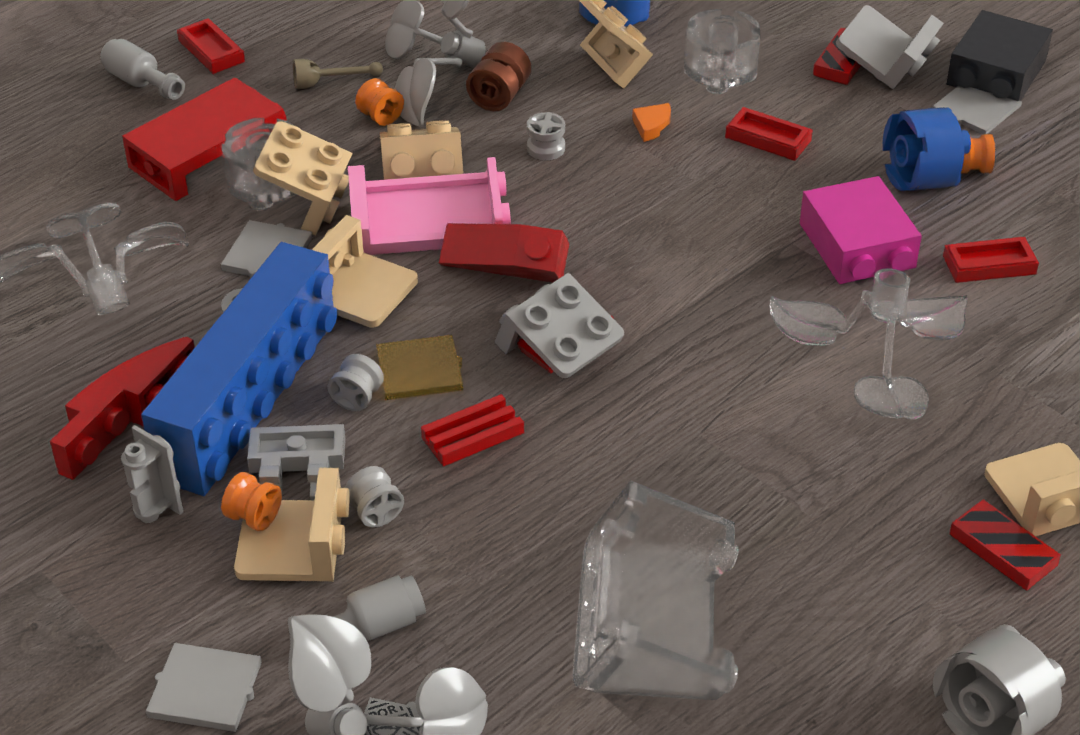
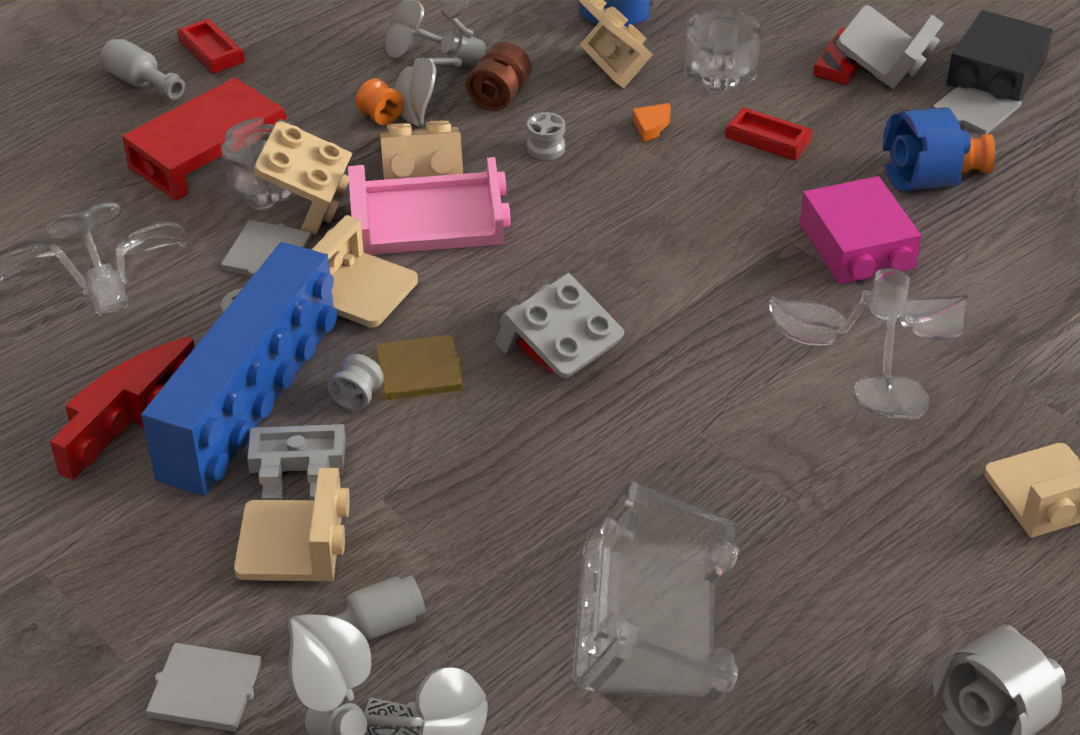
light grey hinge [121,425,183,523] -> none
orange wheel [221,472,282,531] -> none
dark tan hinge [292,59,383,89] -> none
light grey wheel [345,466,404,528] -> none
red tile [421,394,524,467] -> none
red slope [439,223,569,283] -> none
red tile [943,237,1039,283] -> none
red tile [949,499,1061,591] -> none

